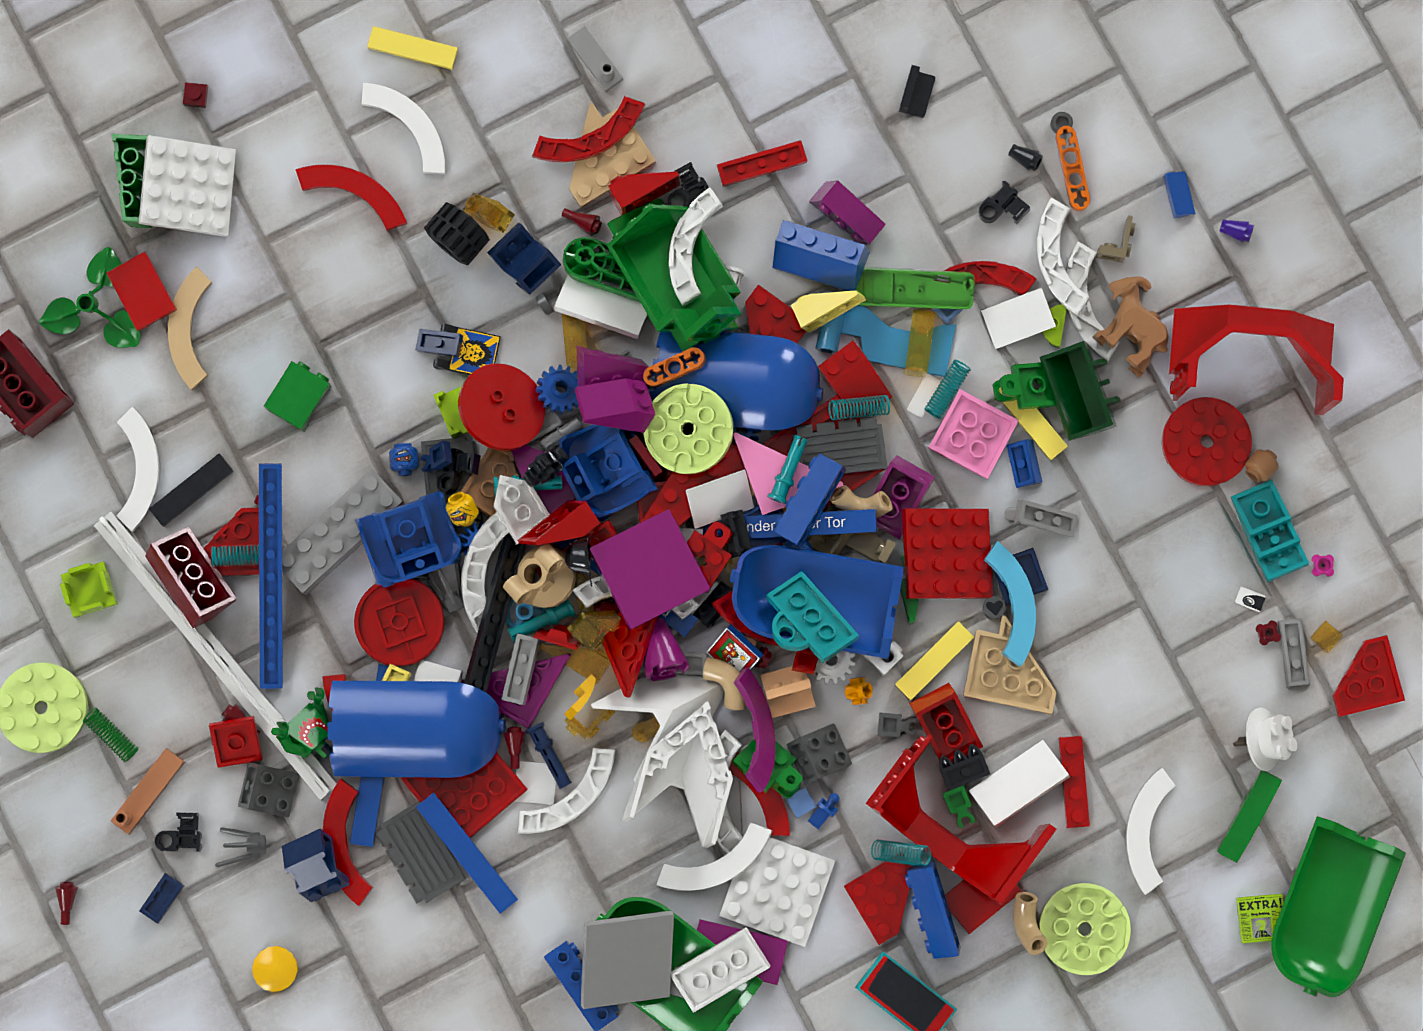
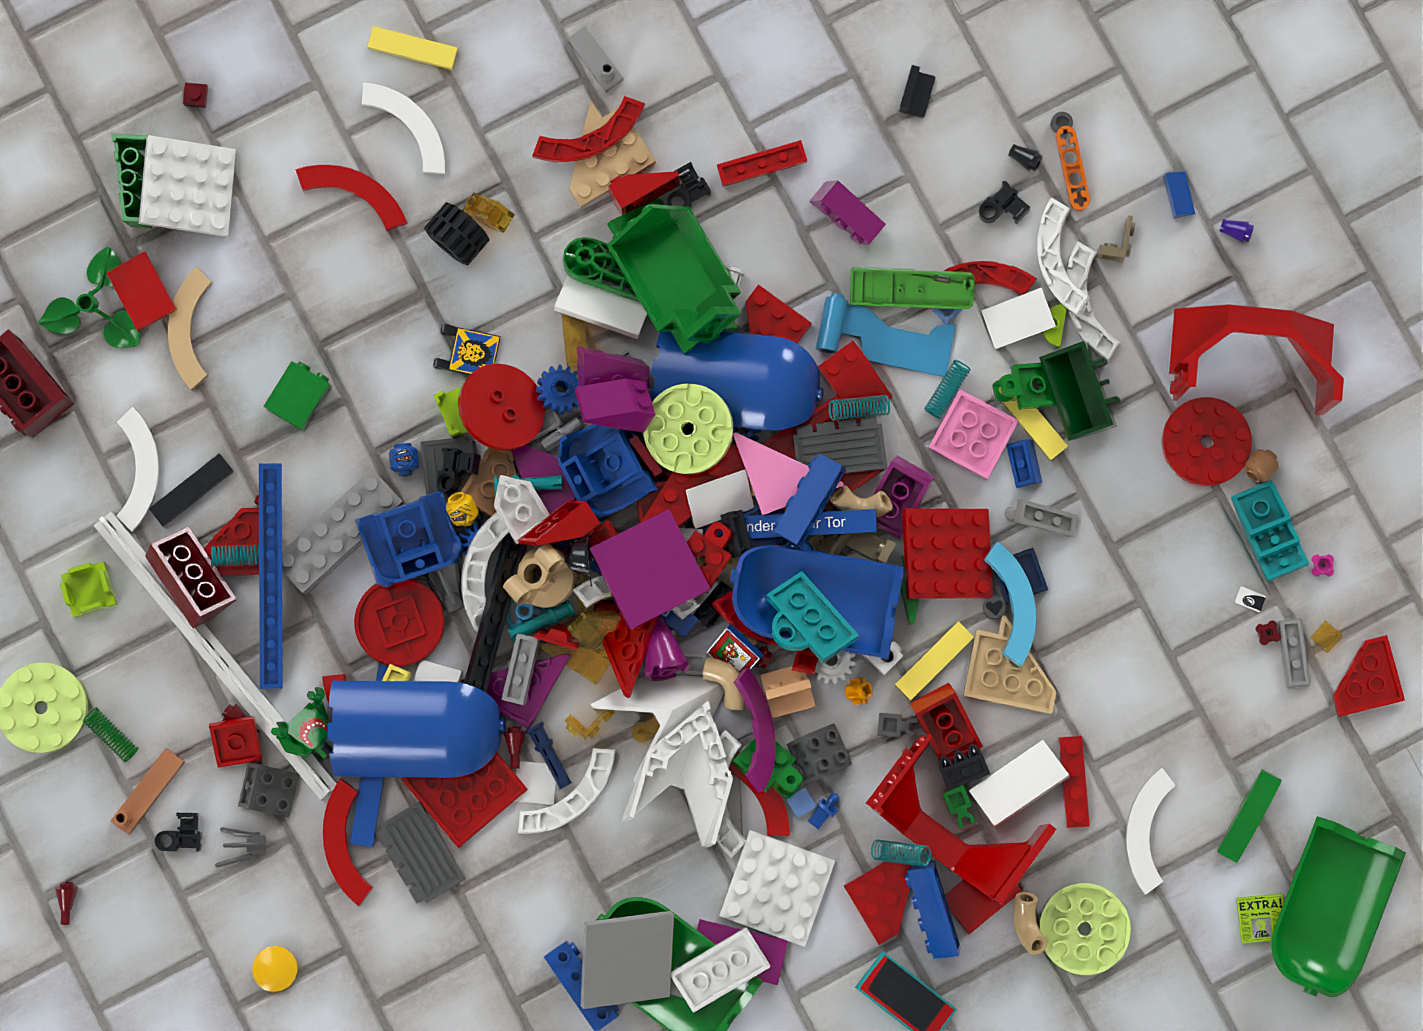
dark blue plate [139,873,185,924] -> none
dark blue piece [282,829,350,902] -> none
plate [415,329,463,357] -> none
blue tile [416,792,518,914] -> none
dark blue plate [420,440,452,473] -> none
dark blue piece [487,222,561,295] -> none
black gear [523,448,569,487] -> none
dark grey tile [536,293,554,315] -> none
dark red cone [561,208,602,236] -> none
yellow slope [564,674,596,720] -> none
orange beam [643,347,706,388] -> none
white tile [657,823,773,891] -> none
white tile [669,187,723,307] -> none
teal pin [767,435,808,504] -> none
blue slope [772,220,870,291] -> none
light yellow slope [791,291,866,333] -> none
clear yellow slope [903,309,935,378] -> none
white sticker [907,373,941,418] -> none
medium nougat animal [1092,276,1169,378] -> none
white piece [1233,707,1297,771] -> none

